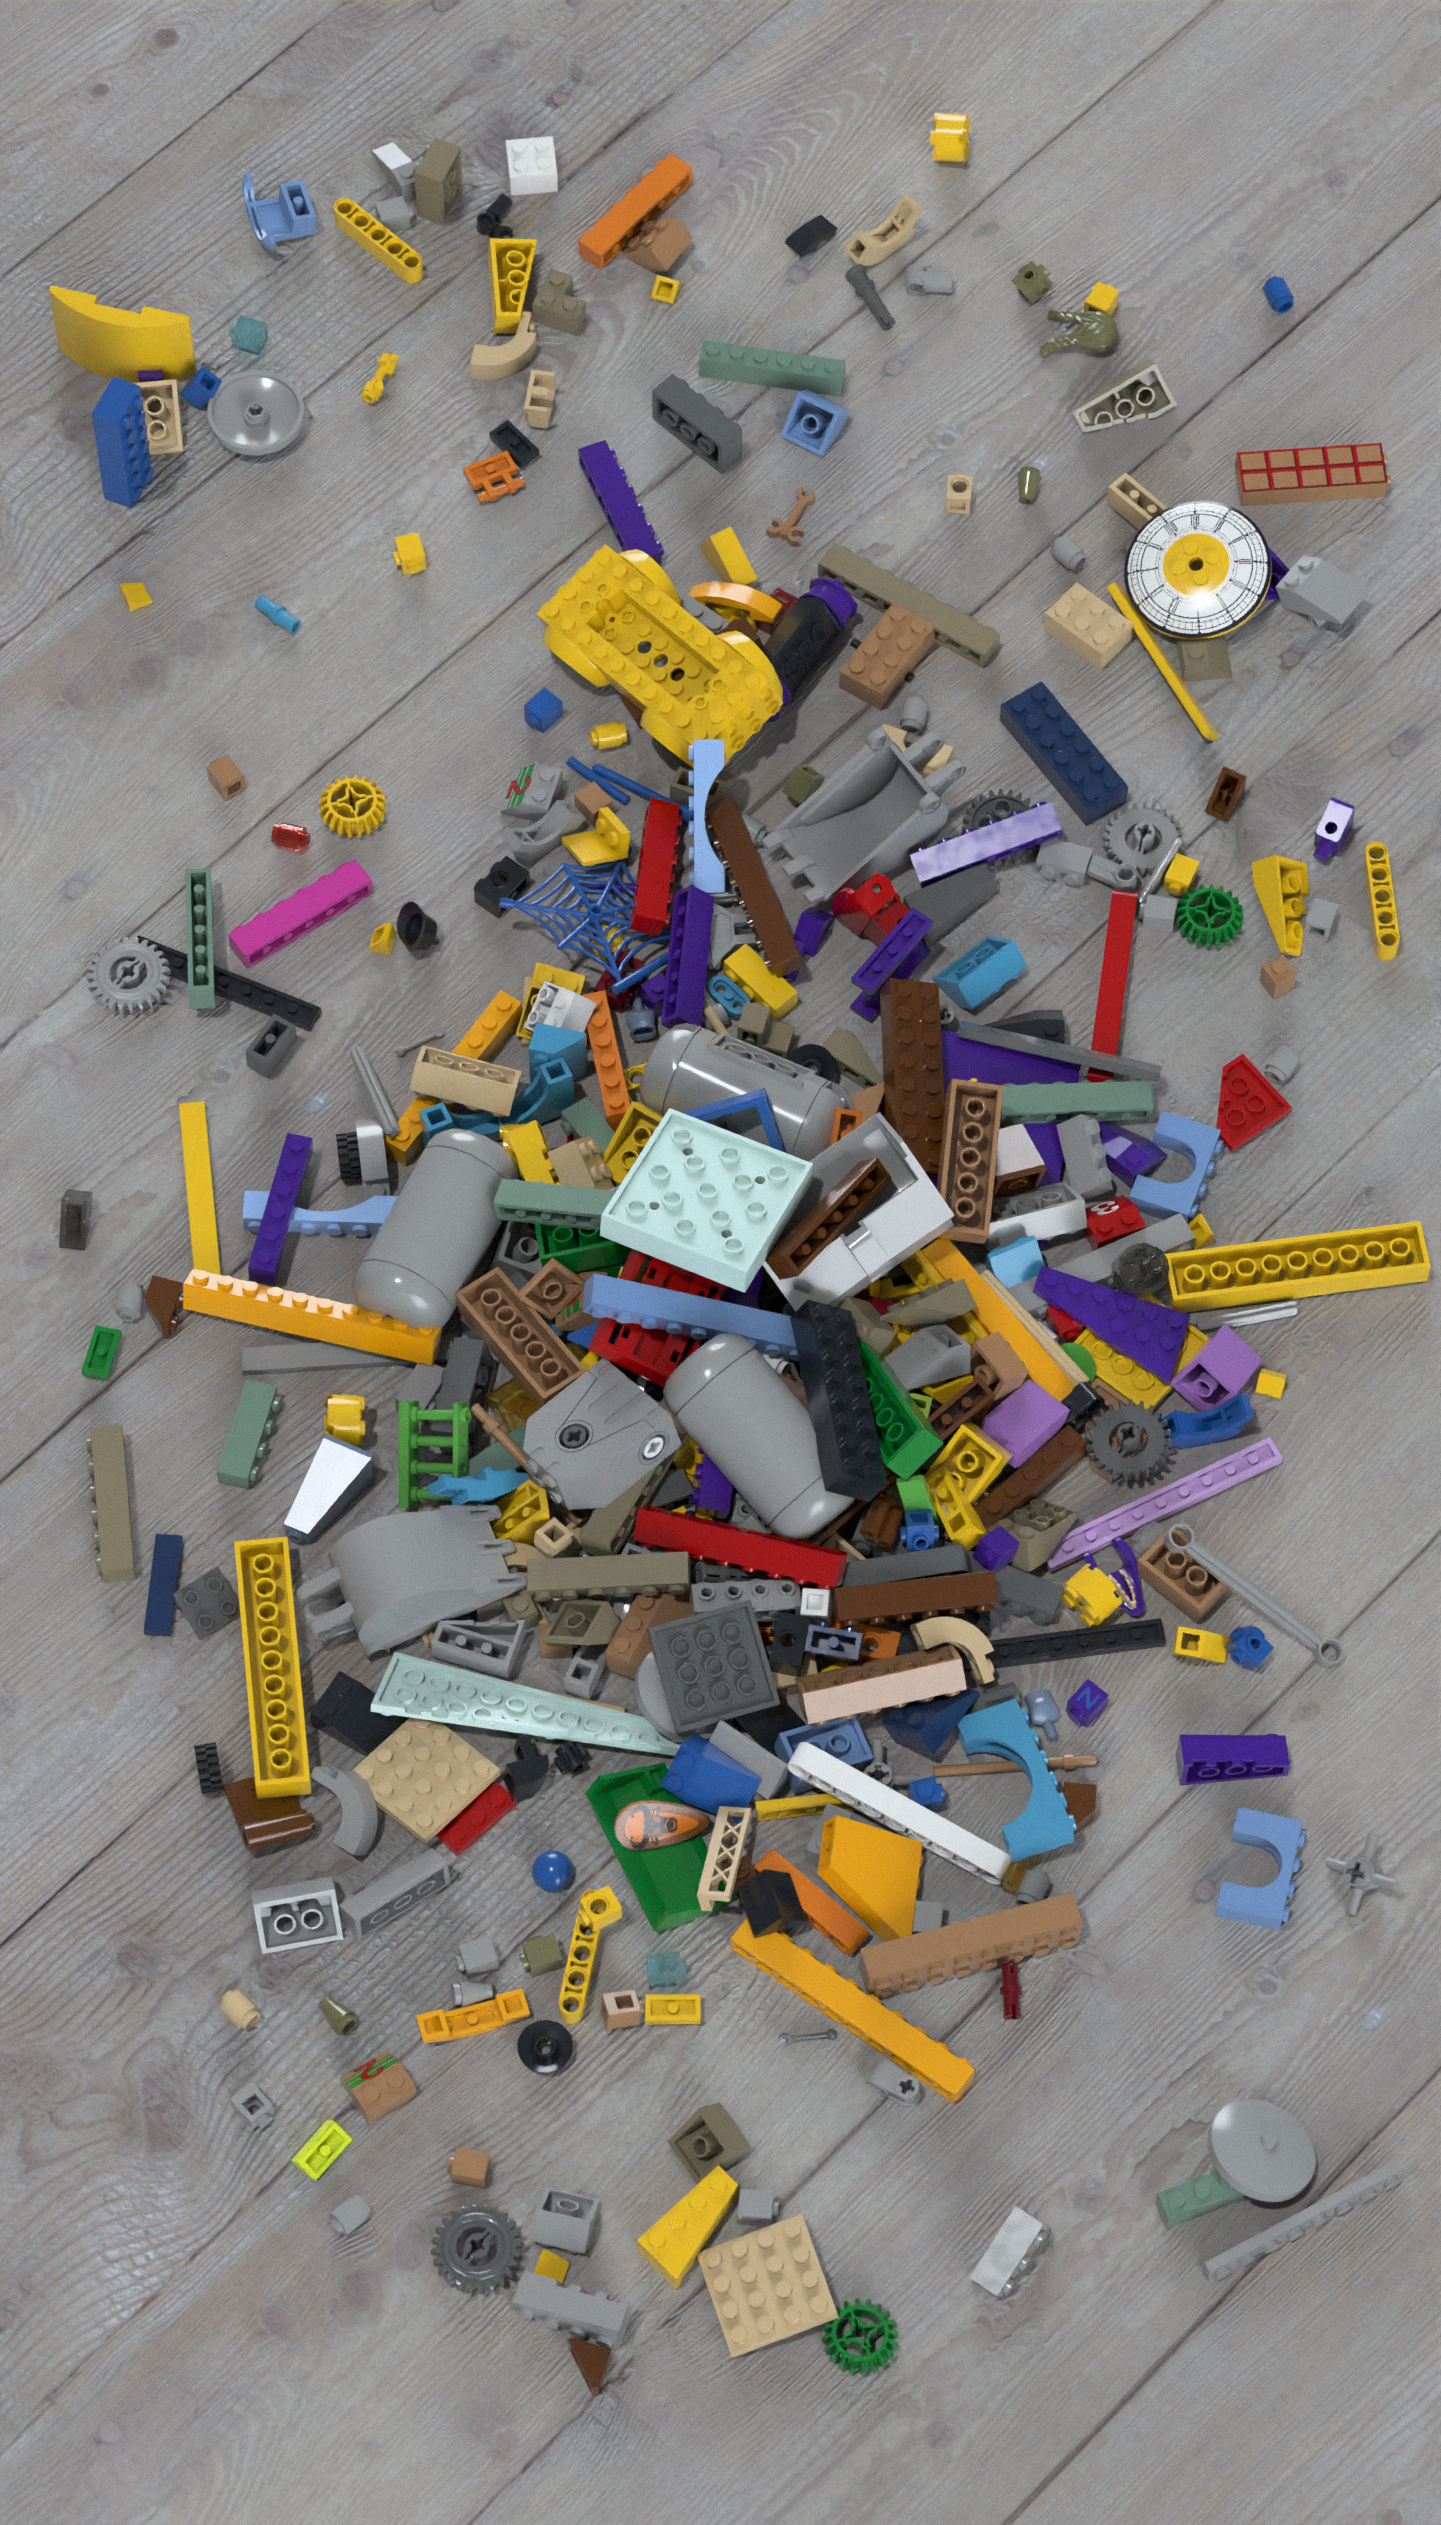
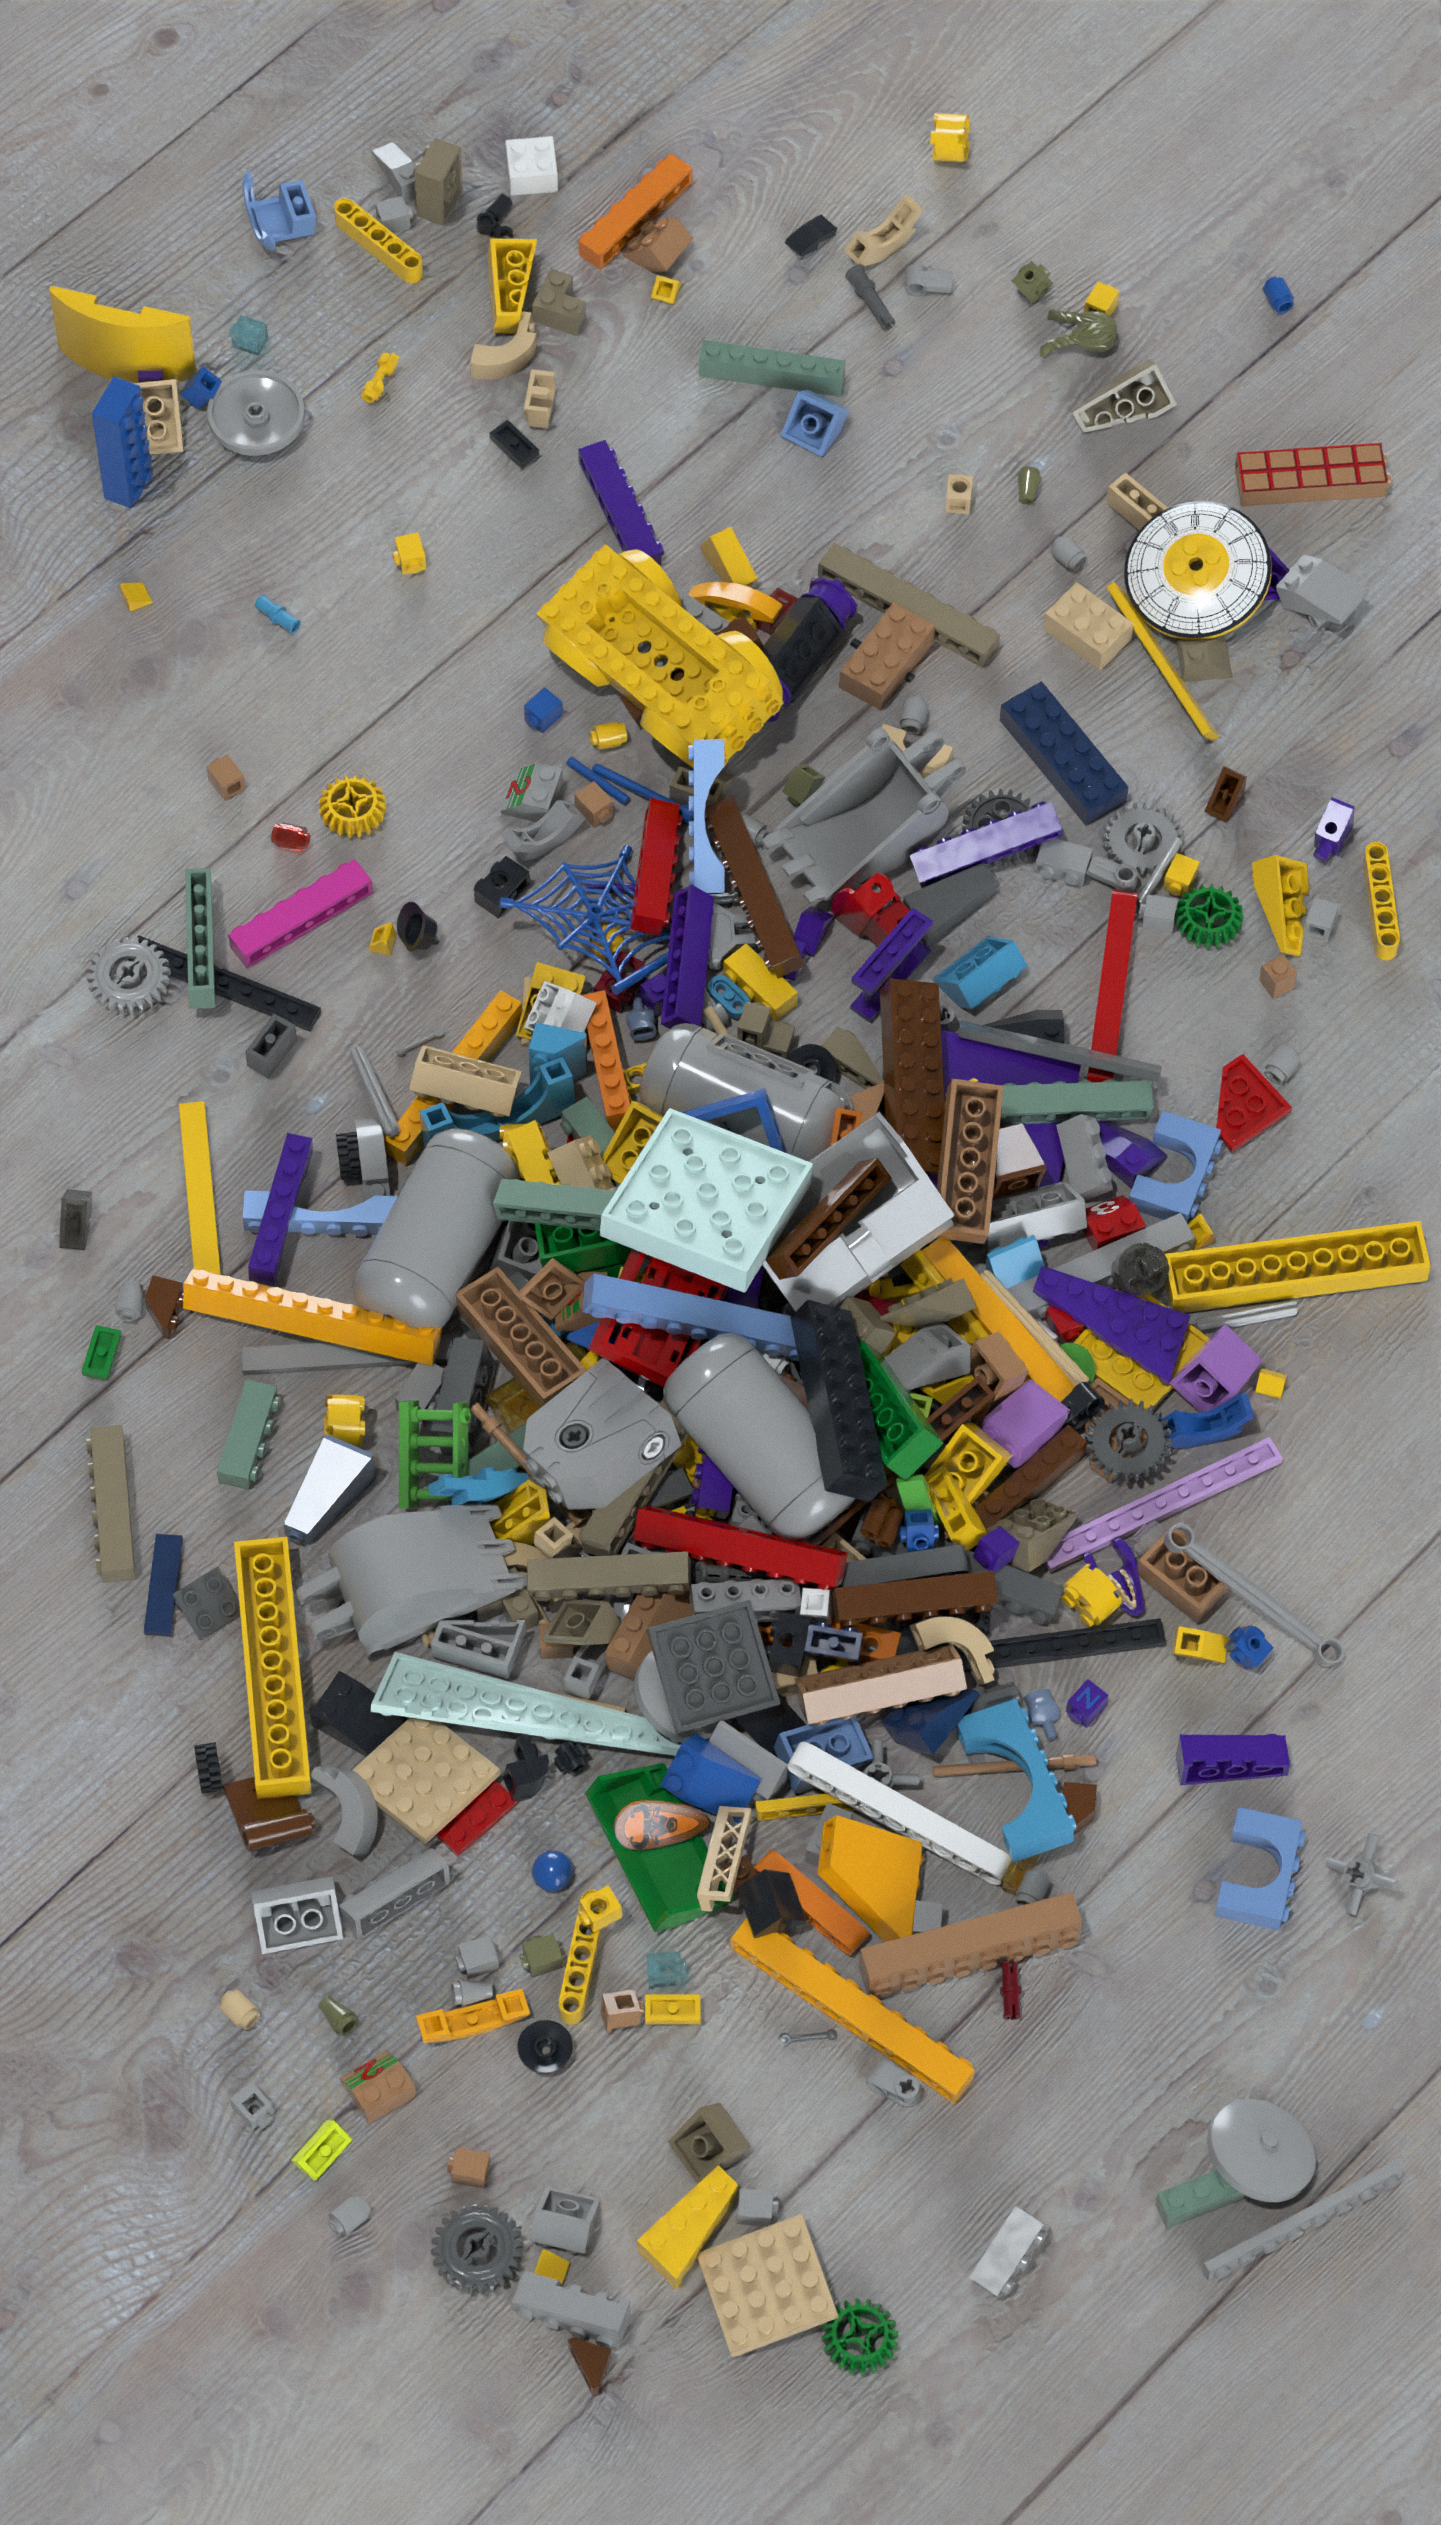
orange plate [463,451,525,504] -> none
yellow bracket [561,807,630,866] -> none
dark grey brick [652,373,742,475] -> none
medium nougat bar [766,487,815,547] -> none
blue brick [907,1775,946,1813] -> none

